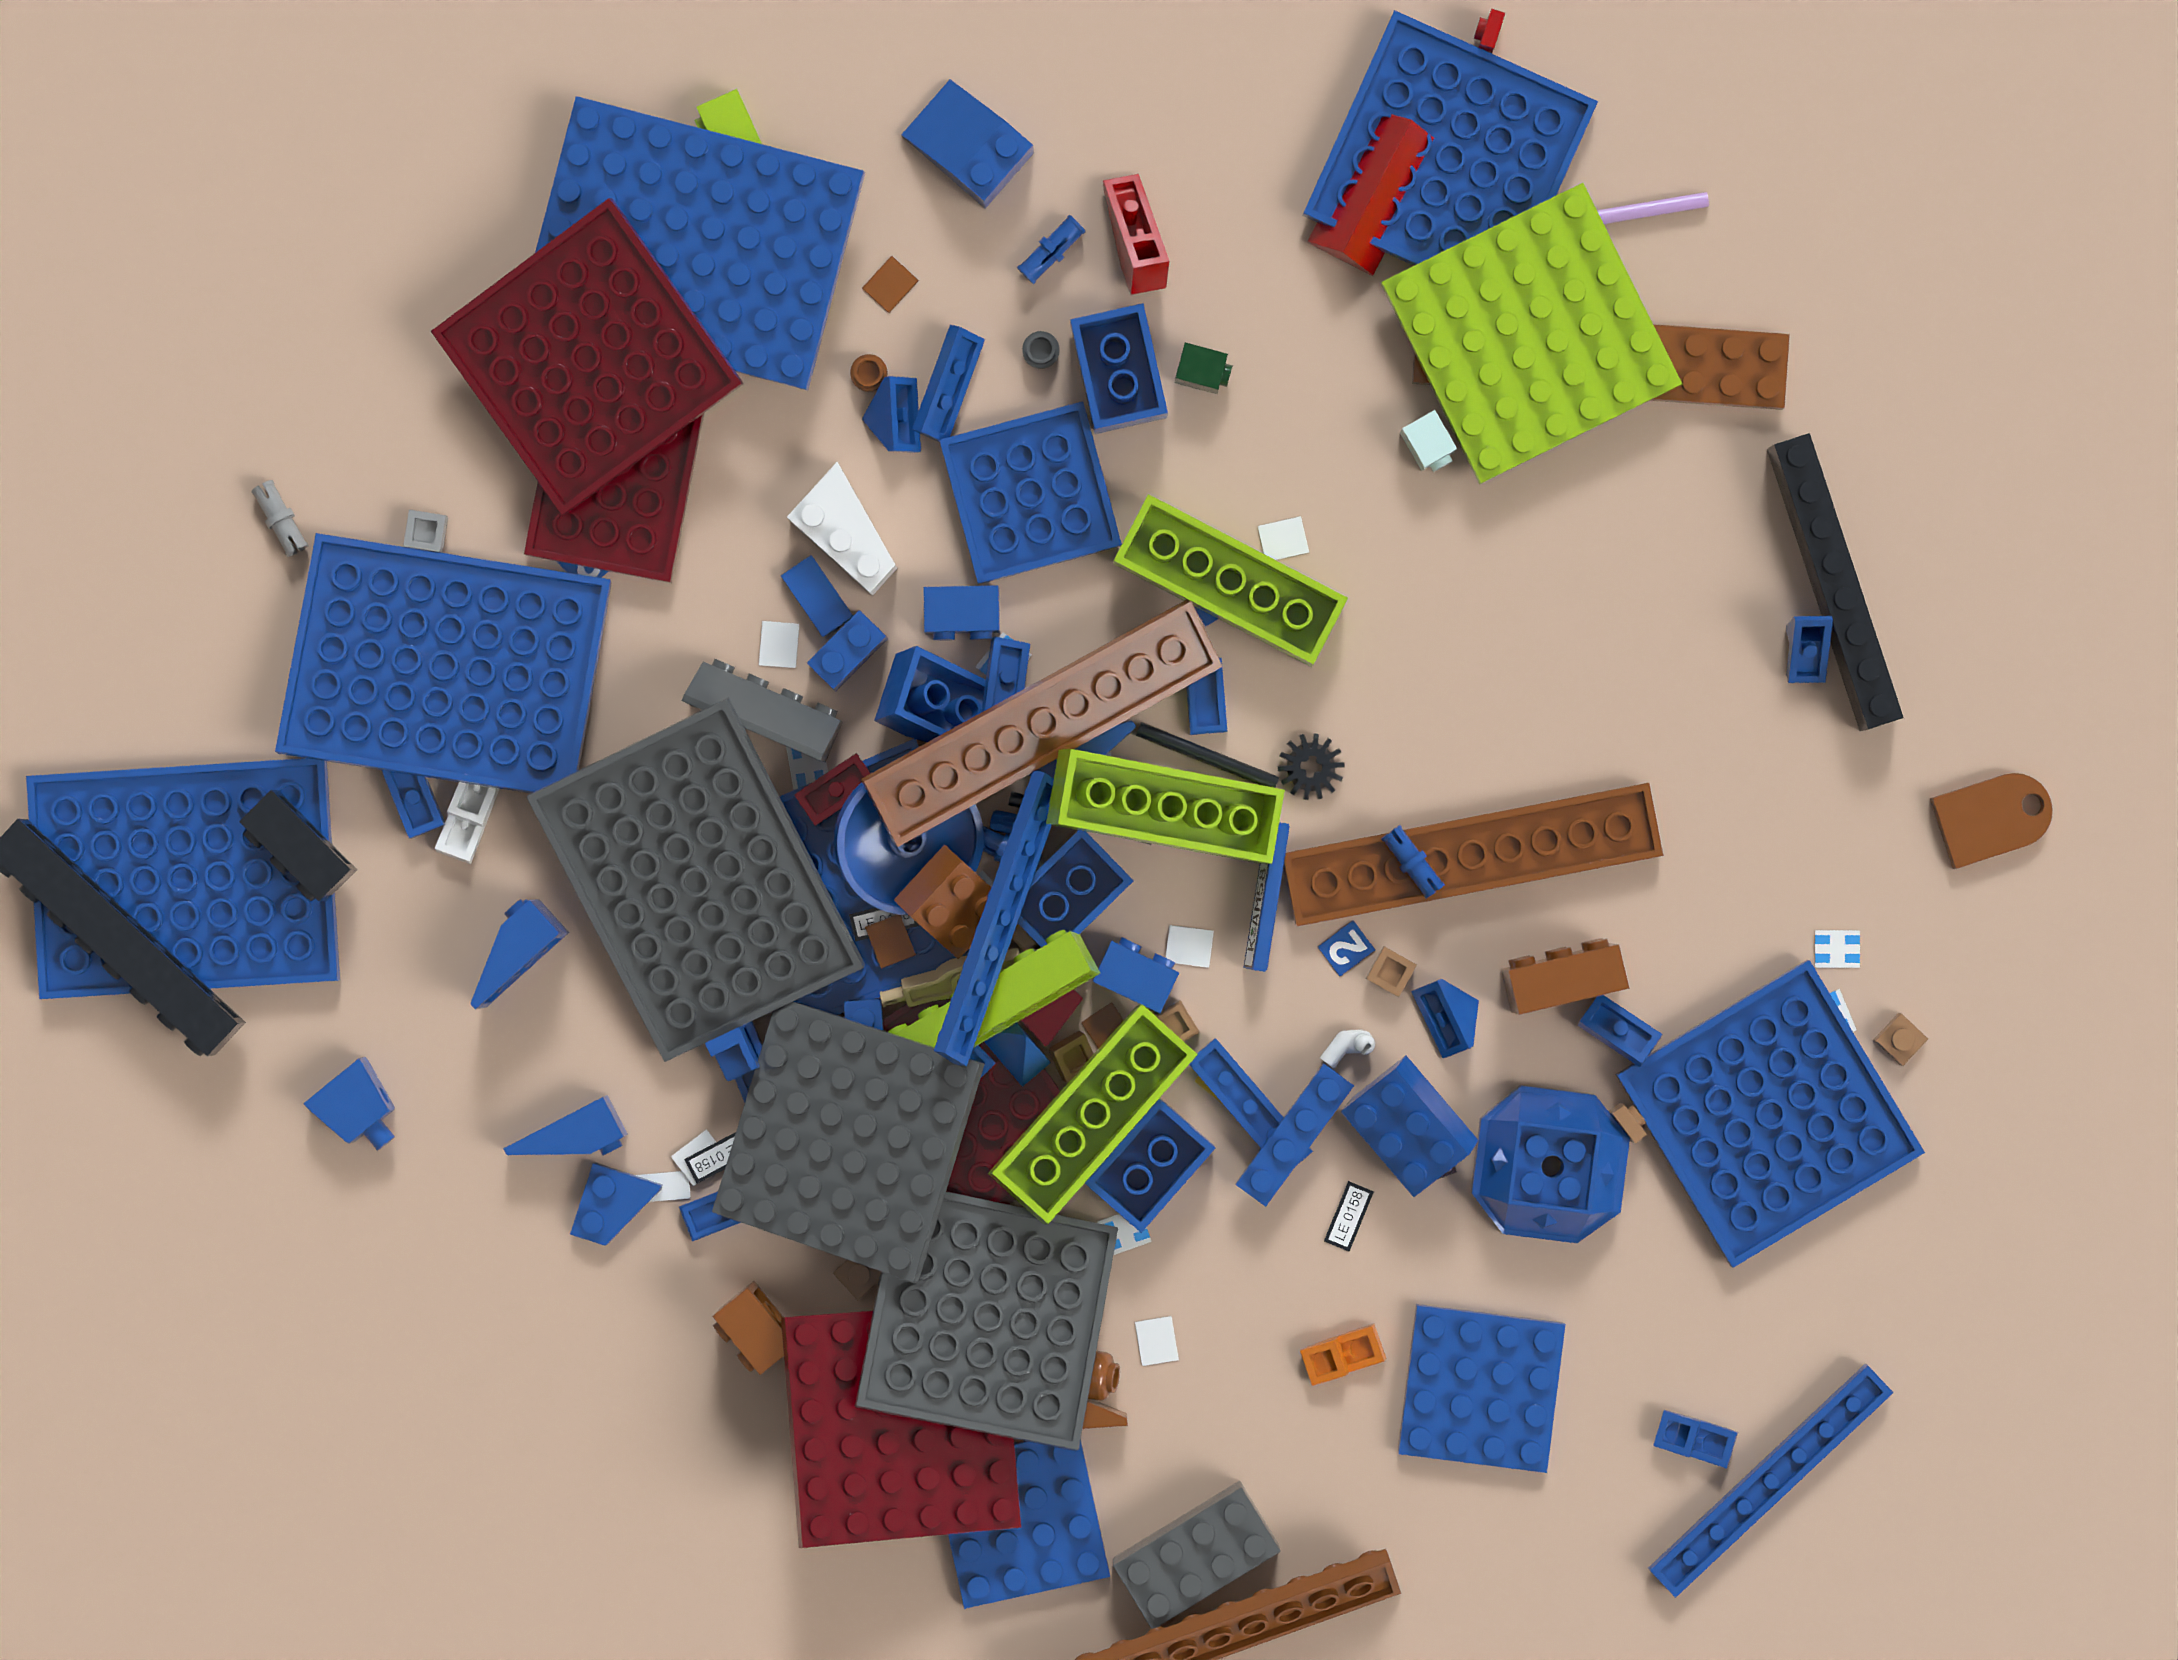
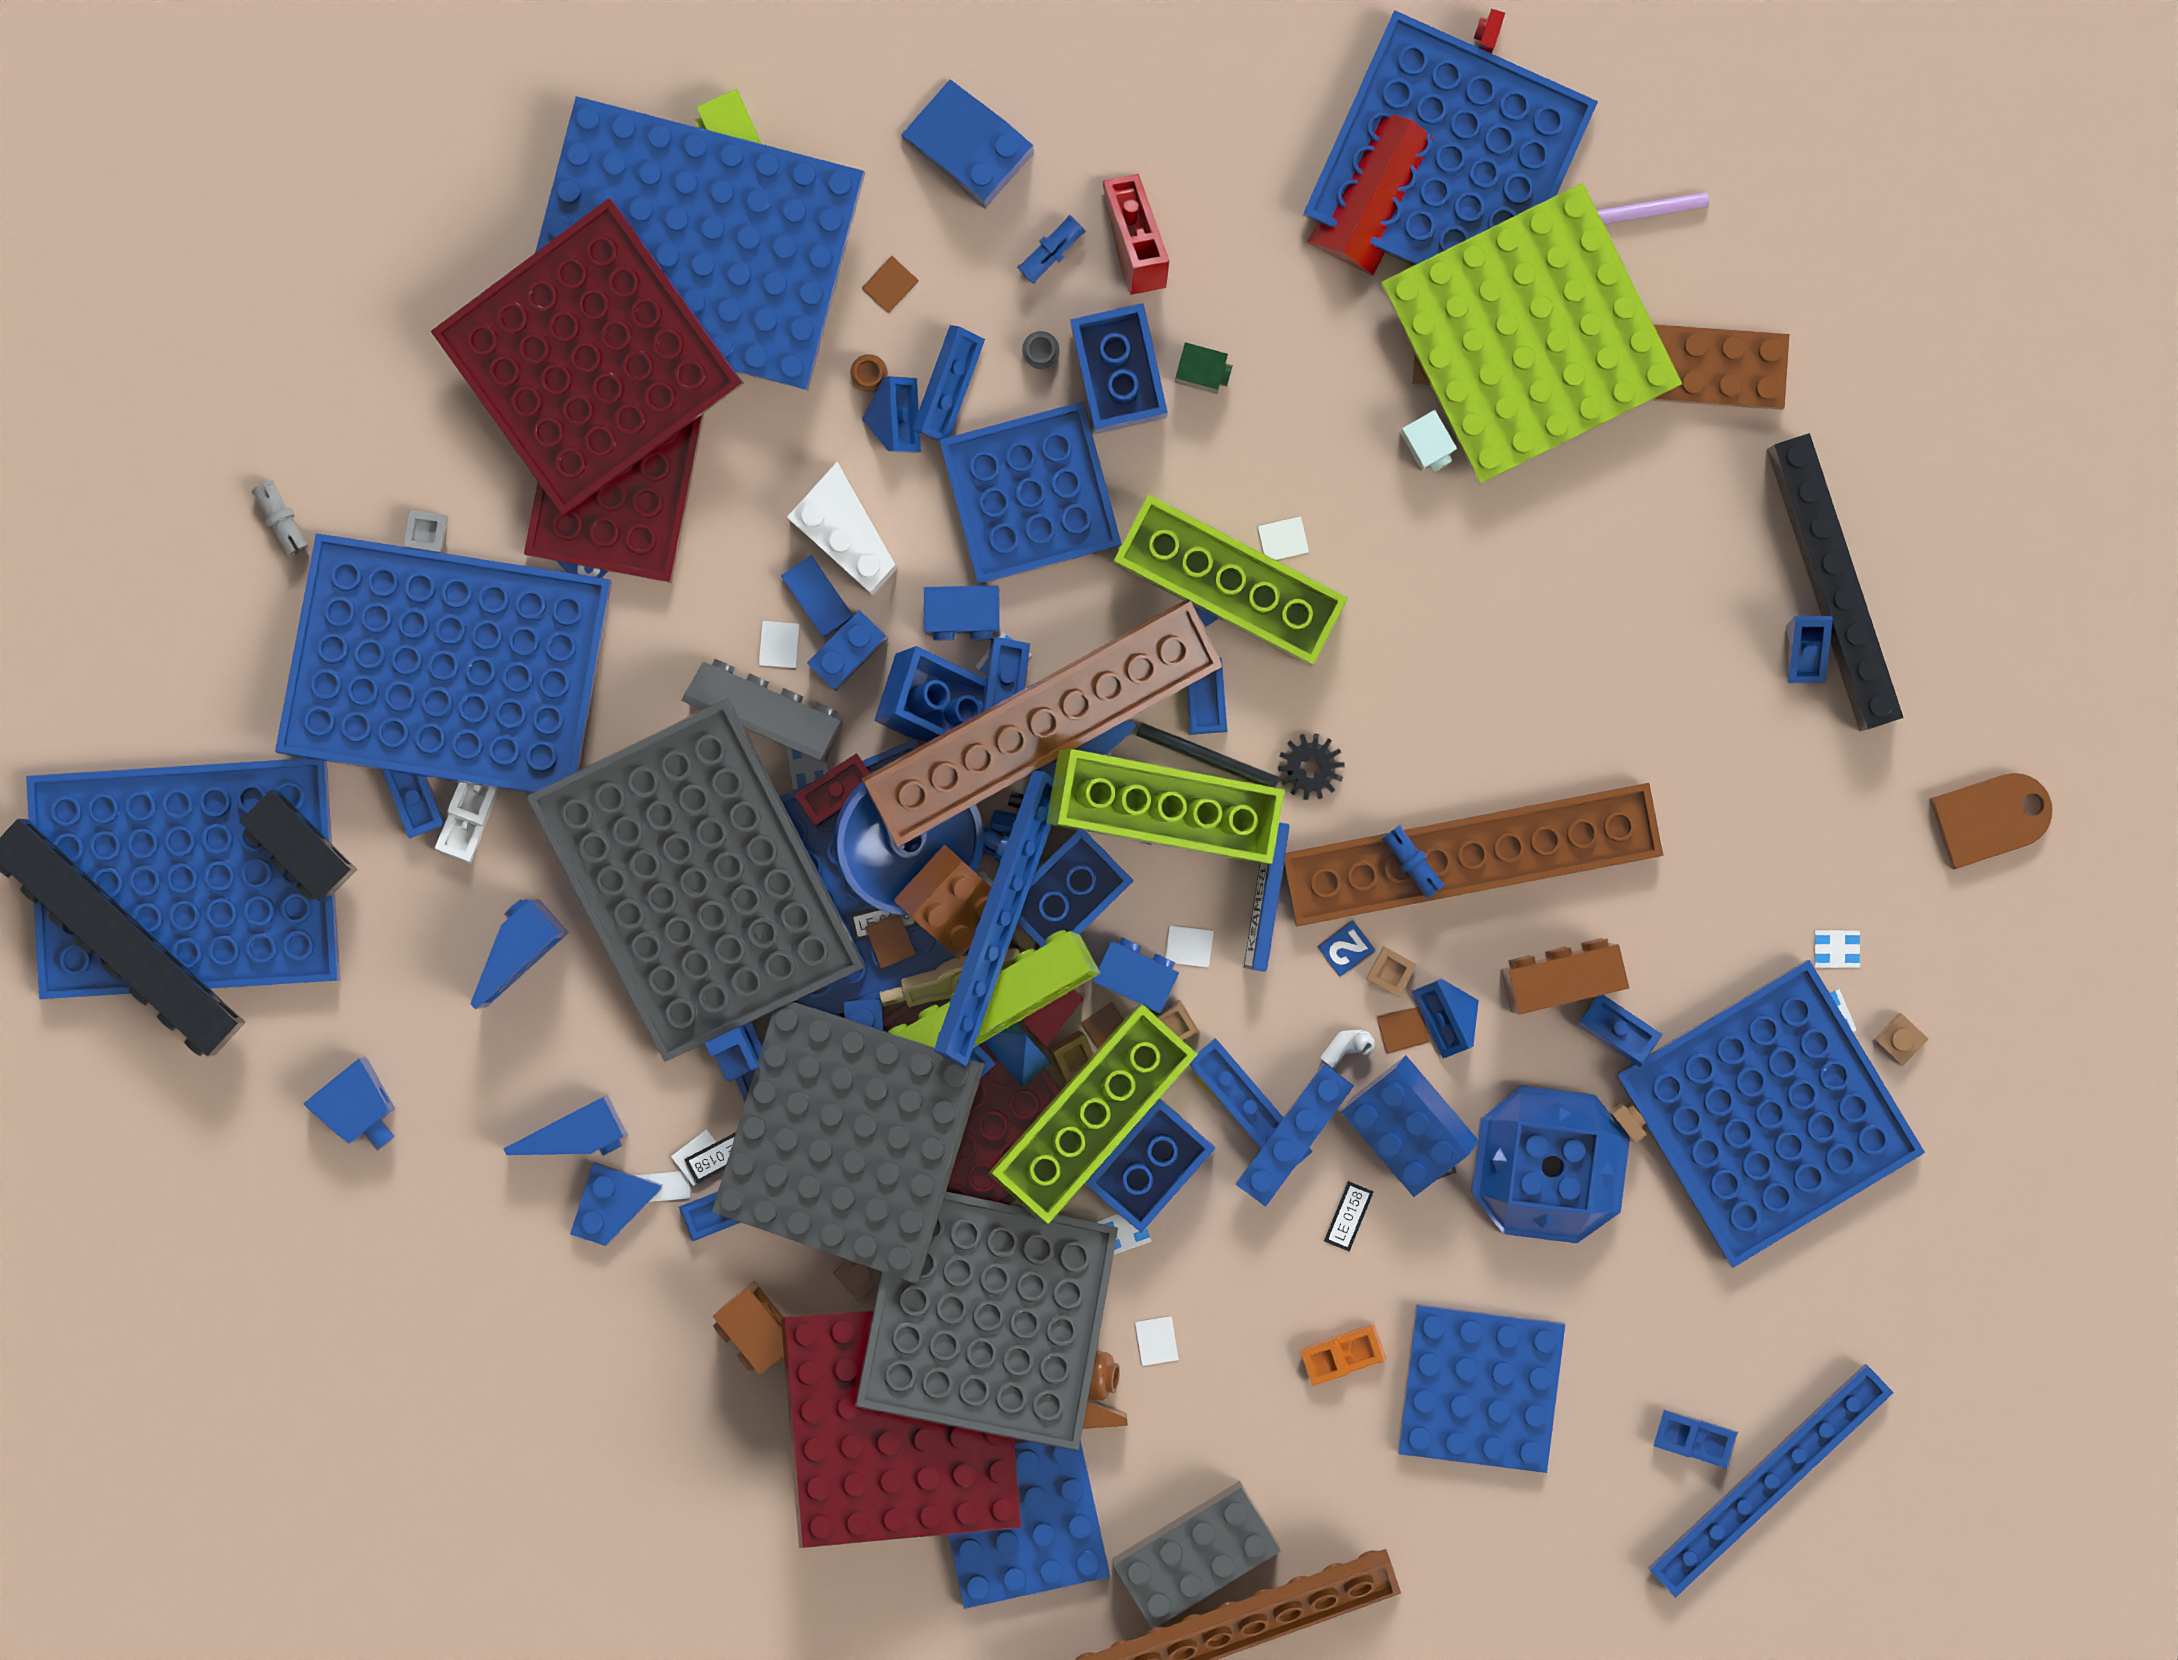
none -> dark orange sticker [1377,1007,1430,1053]

